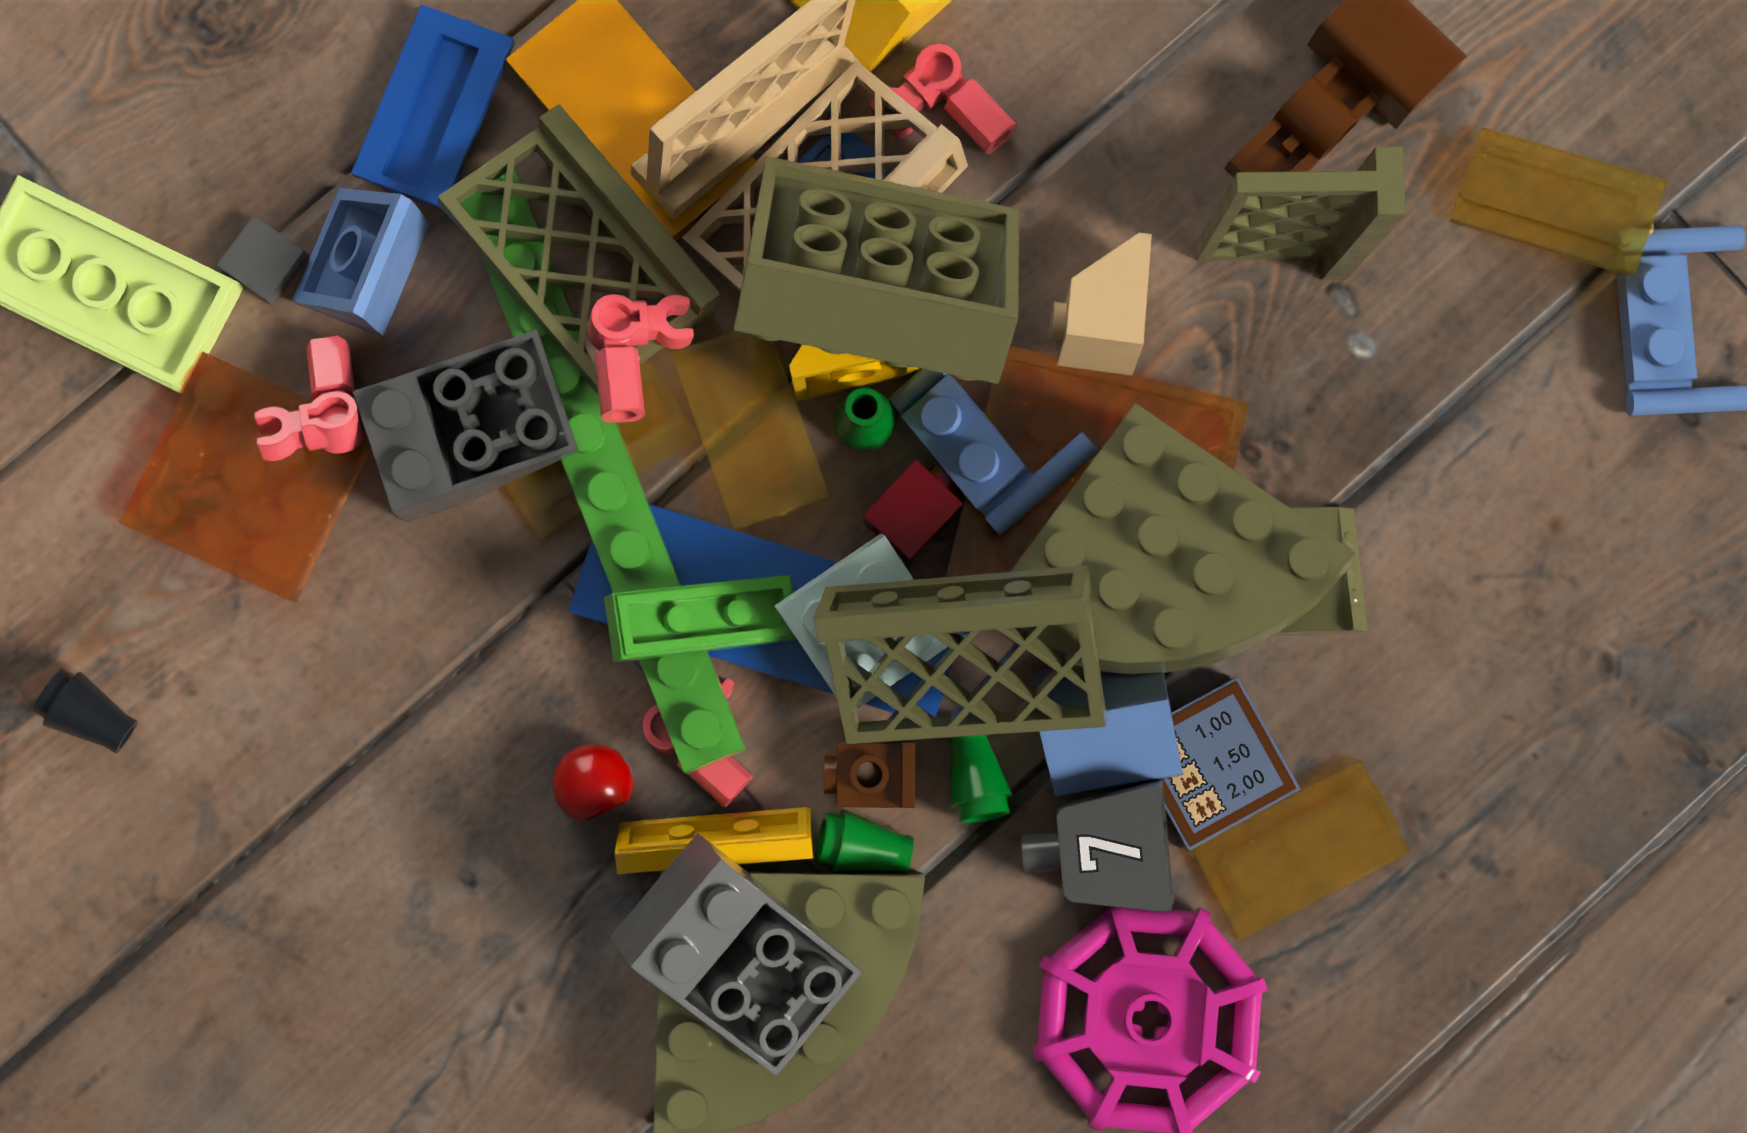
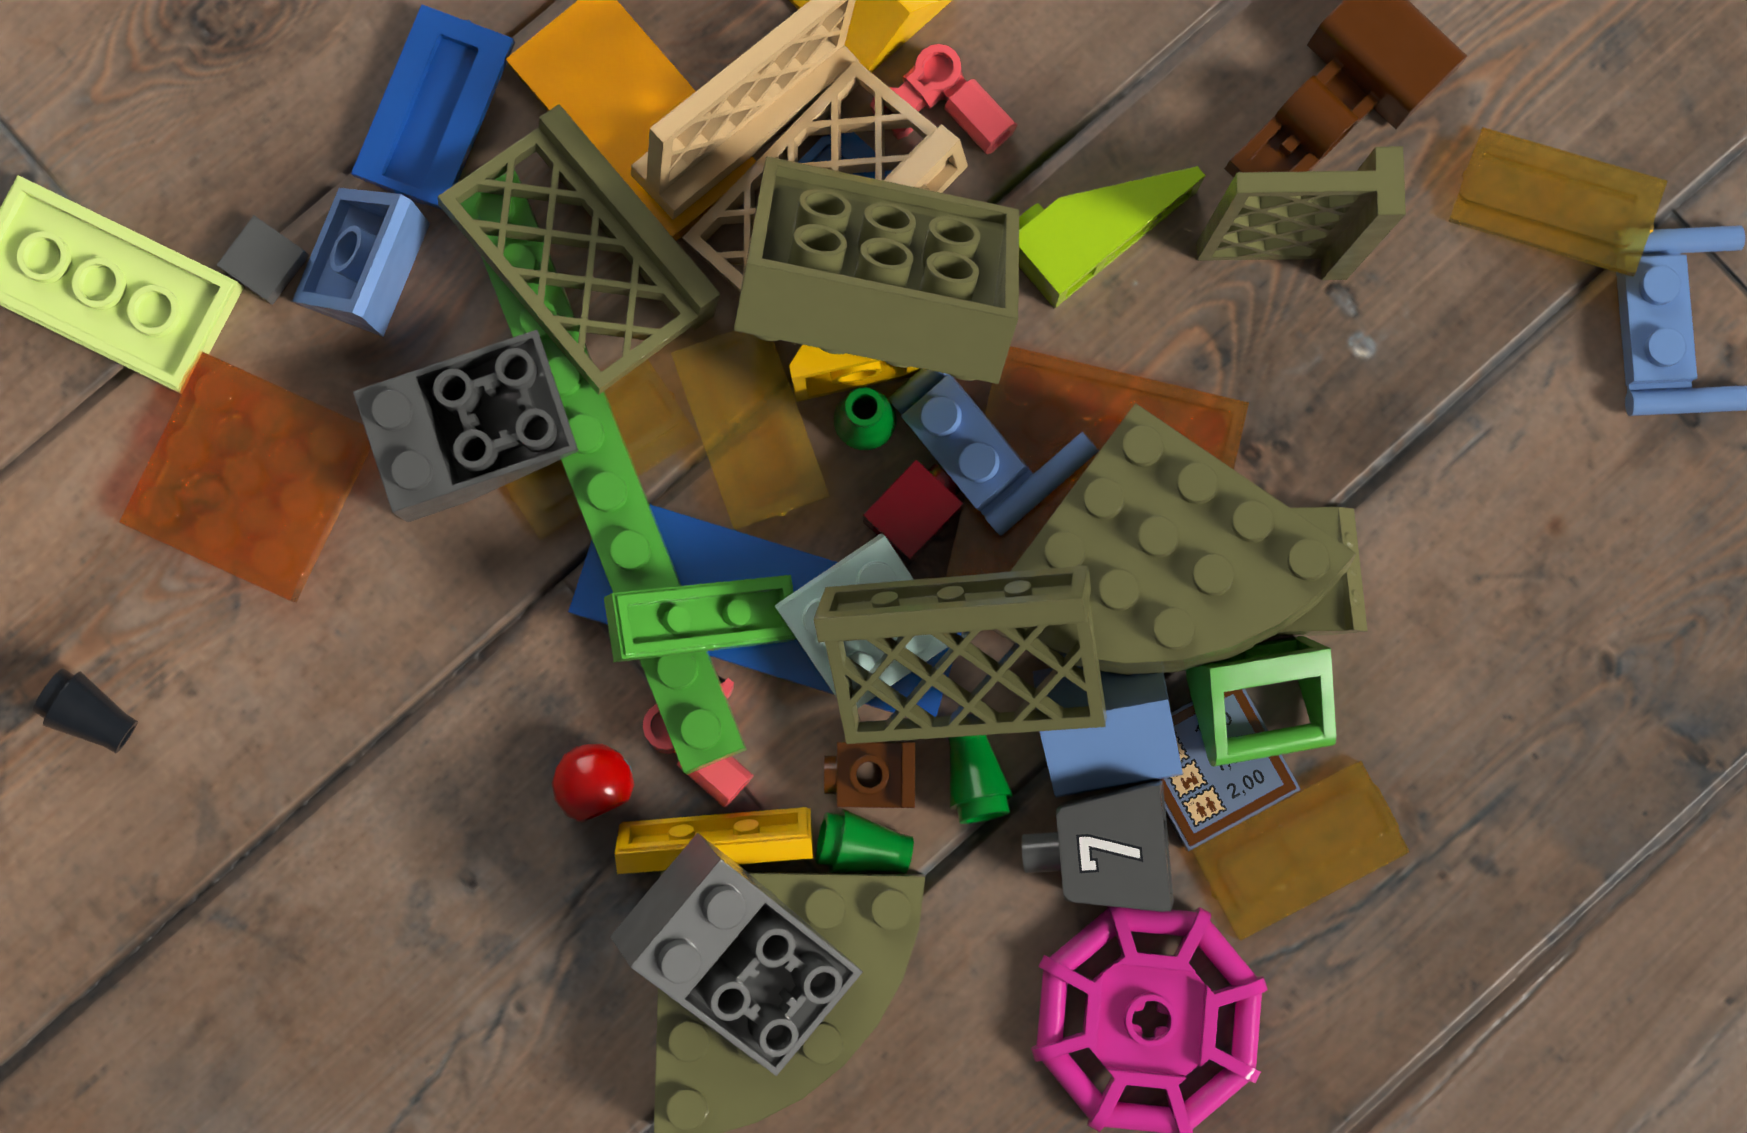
coral bar [254,335,365,461] -> none
coral bar [587,294,694,423] -> none
tan slope [1048,233,1152,376] -> none
none -> lime slope [1019,166,1206,309]
none -> bright green tile [1186,636,1336,767]

